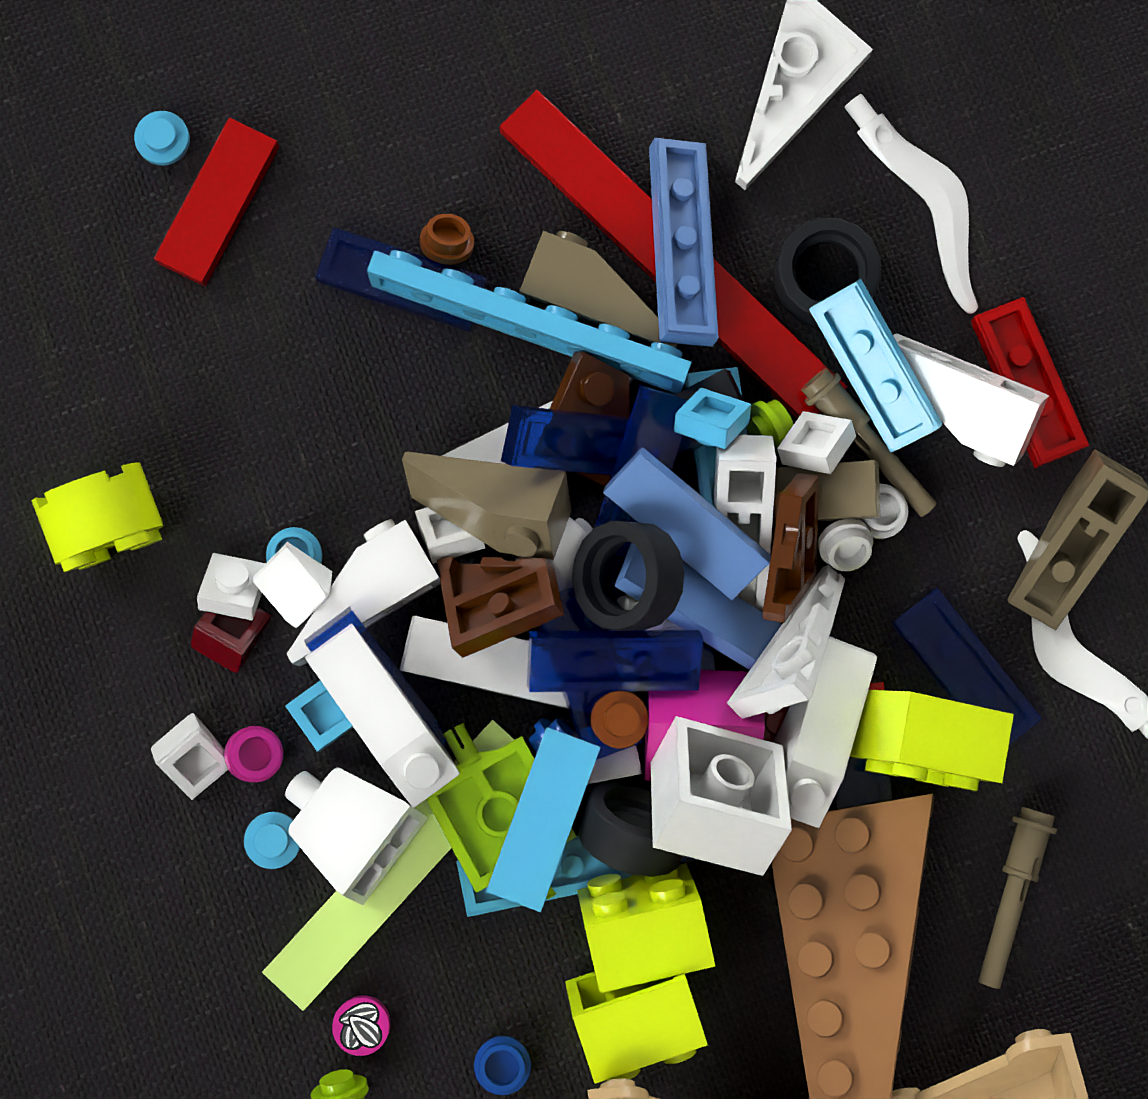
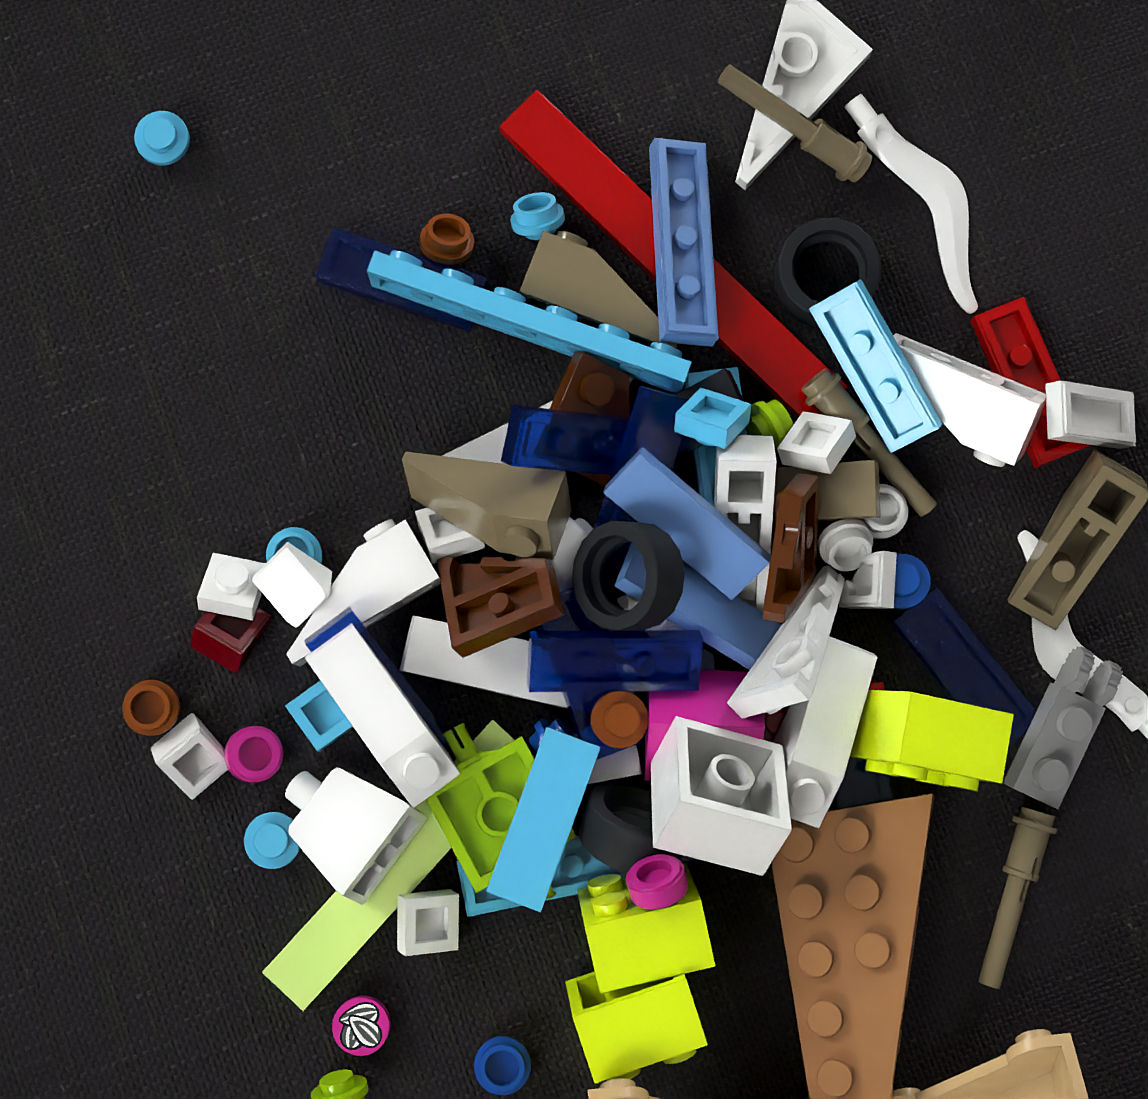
neon yellow brick [31,462,164,572] -> none
red tile [154,117,280,287] -> none
none -> dark orange plate [122,680,180,736]
none -> white plate [397,889,459,956]
none -> medium azure plate [510,192,565,240]
none -> dark pink tile [626,854,688,909]
none -> dark tan pin [718,64,872,182]
none -> white tile [839,551,897,609]
none -> blue plate [894,554,931,610]
none -> light grey hinge [1004,646,1123,809]
none -> white tile [1045,381,1136,449]

